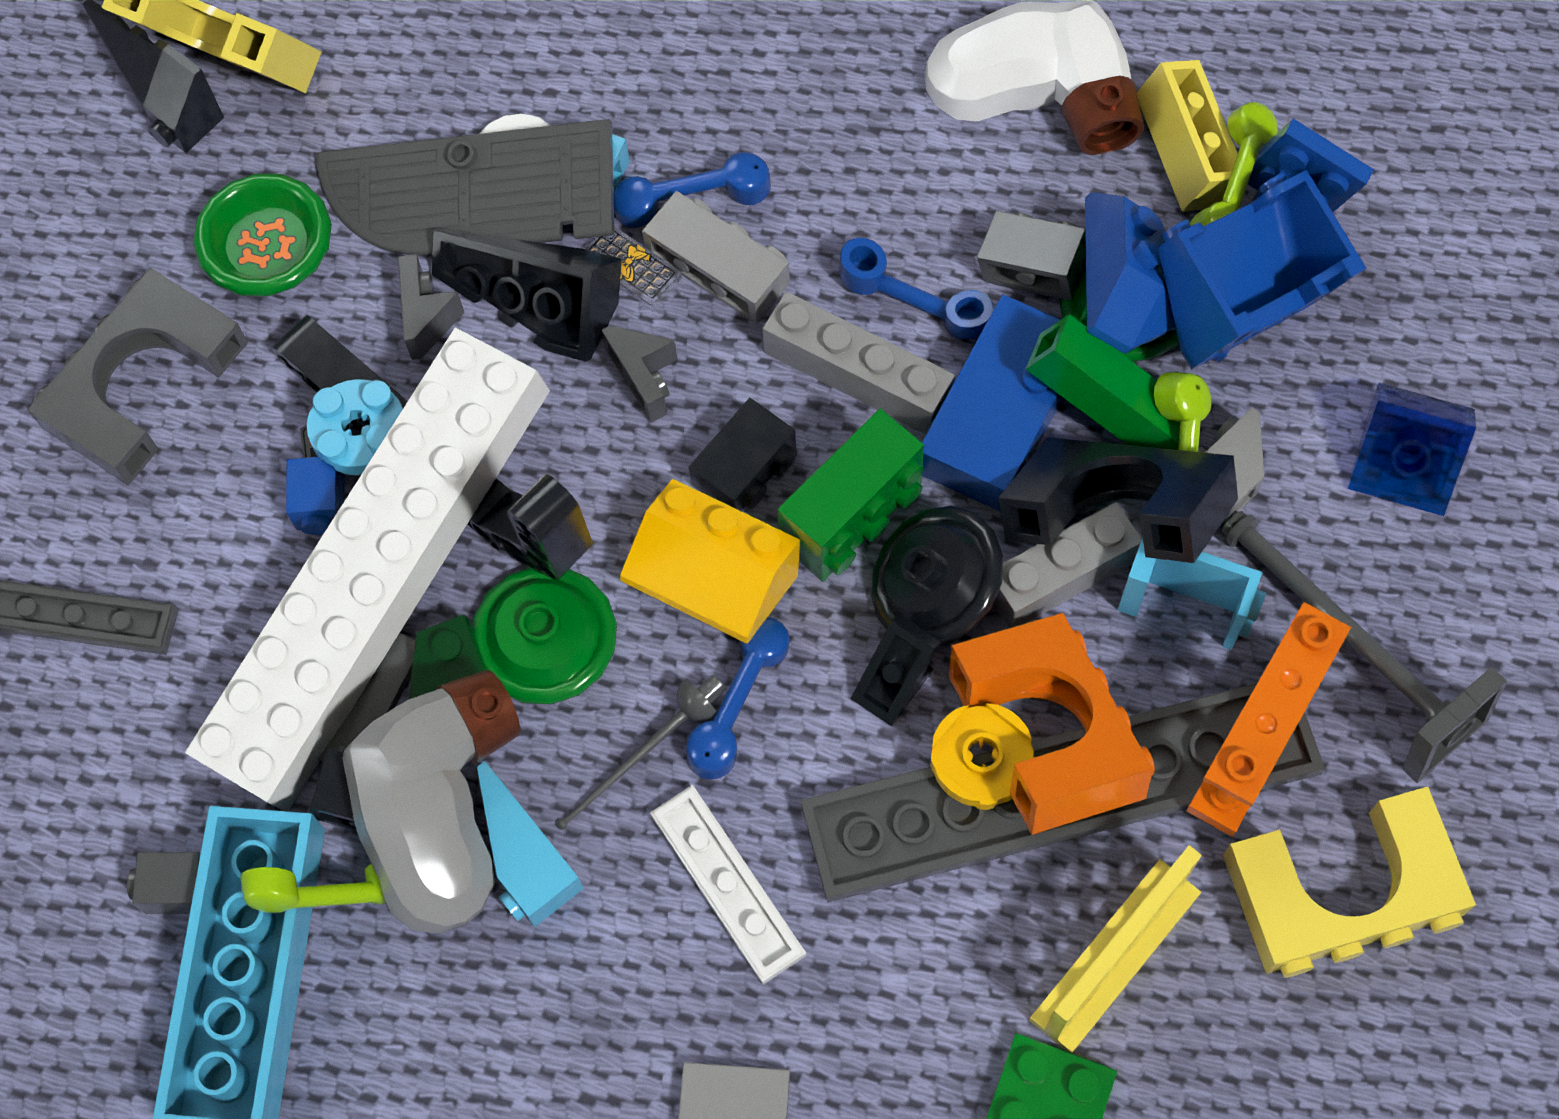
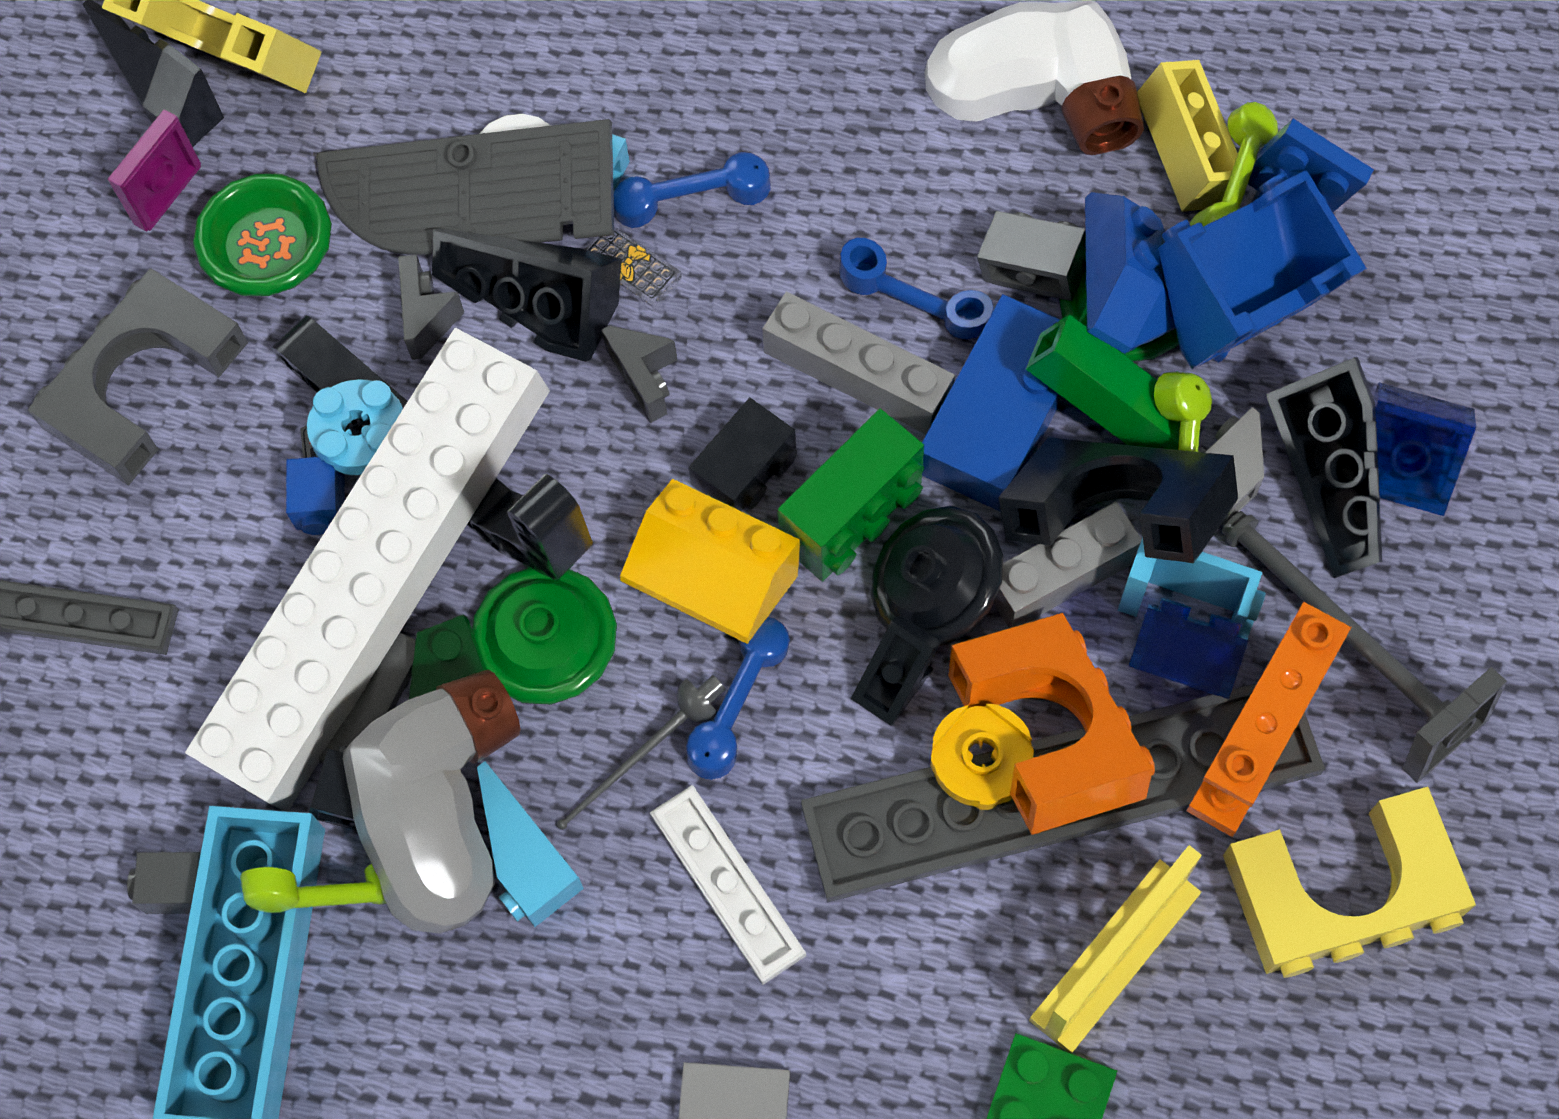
light grey brick [642,191,790,324] -> none
none -> magenta tile [107,109,201,232]
none -> clear blue slope [1128,598,1249,699]
none -> black wedge [1266,357,1382,578]

